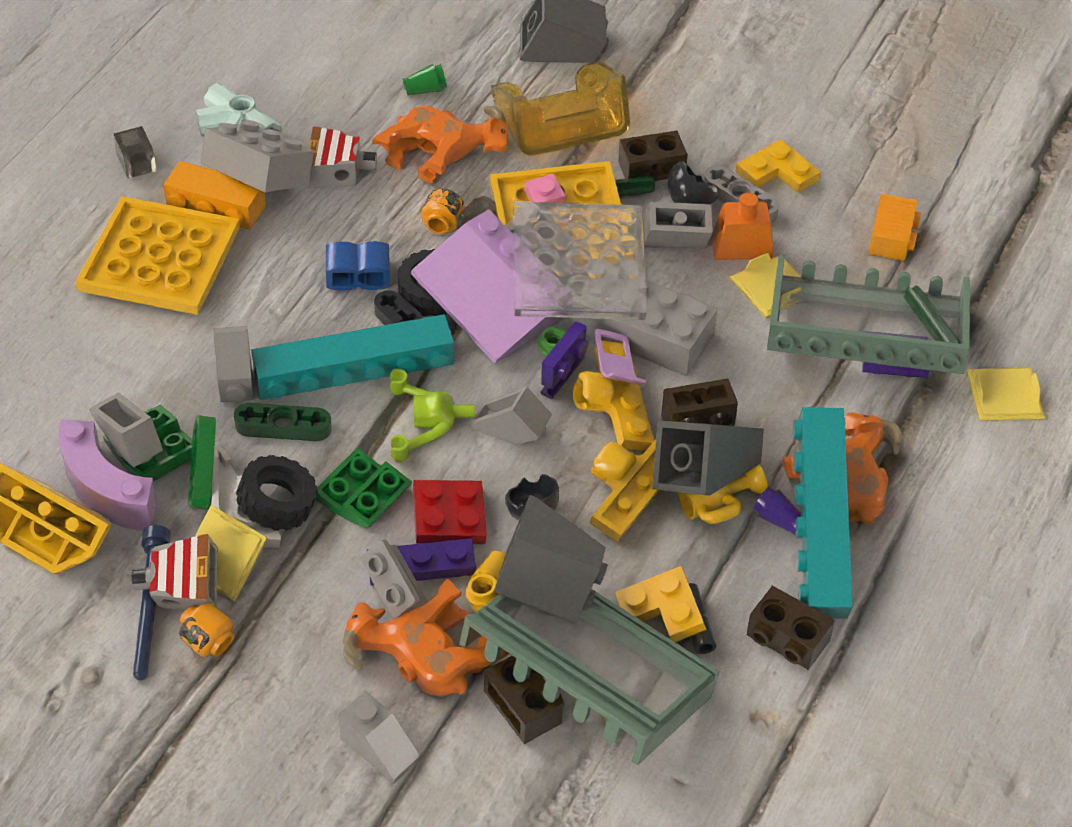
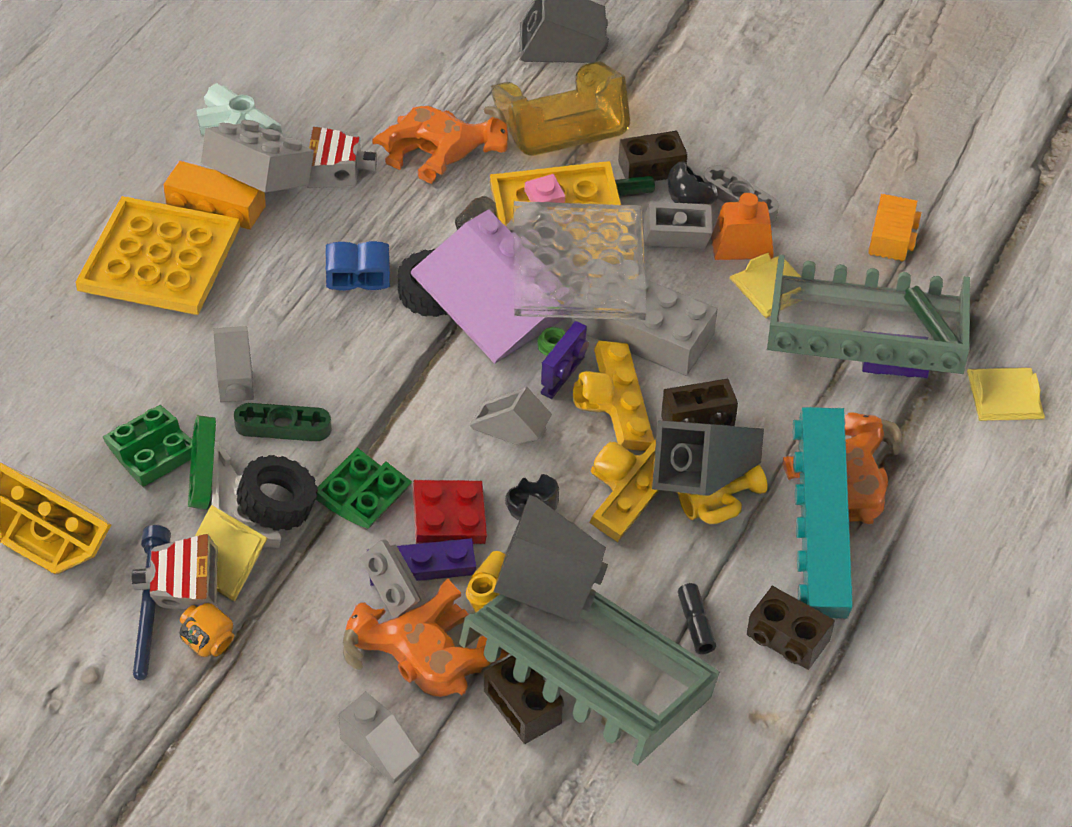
lavender brick [59,420,157,531] -> none
light grey slope [89,392,163,467] -> none
clear smoke brick [113,126,156,179] -> none
teal brick [251,314,454,400] -> none
black beam [374,290,422,325] -> none
lime piece [390,369,475,462] -> none
green cone [402,64,447,96] -> none
light orange head [421,188,465,234] -> none
lavender piece [594,329,646,385] -> none
yellow plate [615,566,706,642] -> none
yellow plate [735,139,821,193] -> none
dark purple cone [753,487,801,535] -> none

